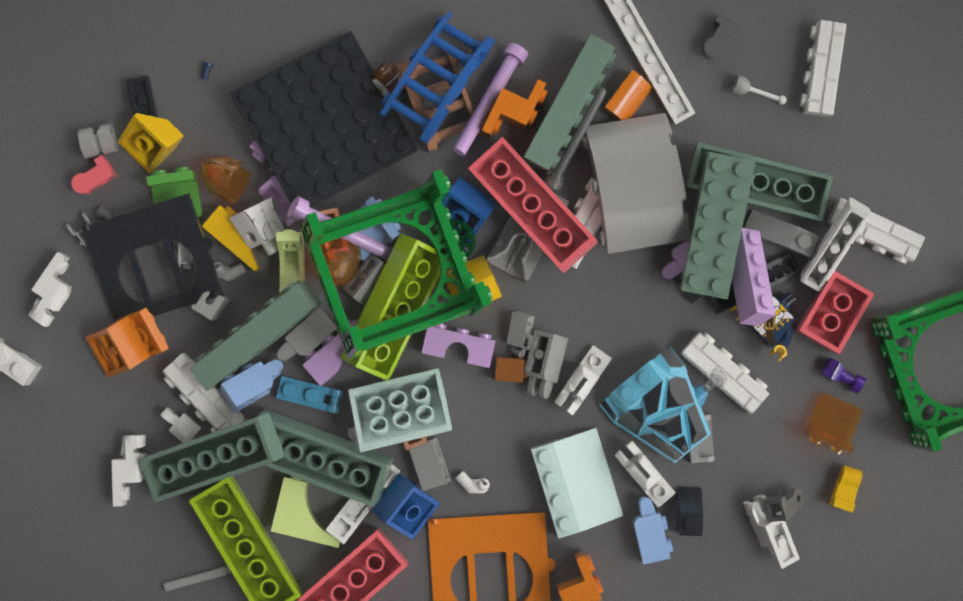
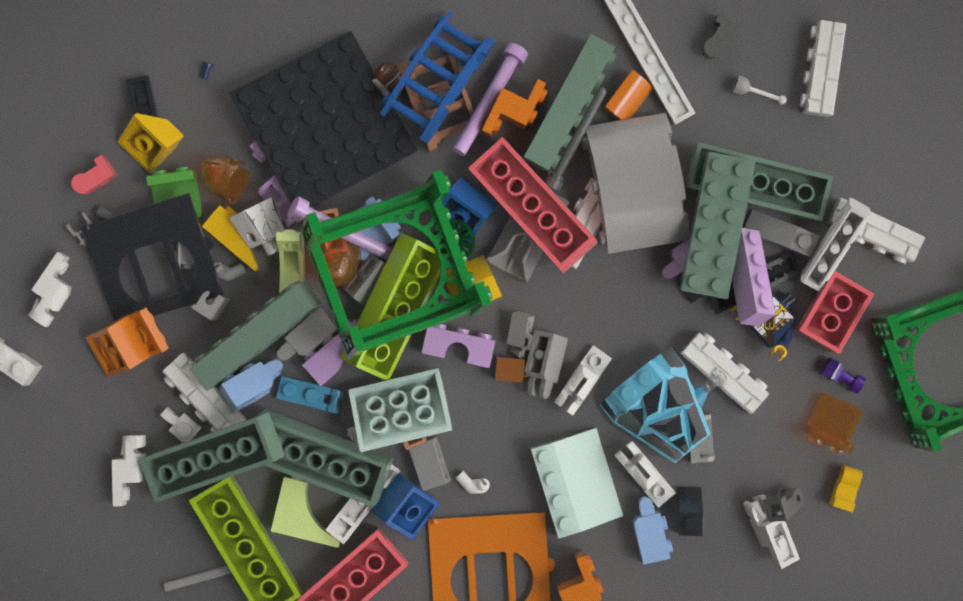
light grey wheel [78,123,118,159] -> none

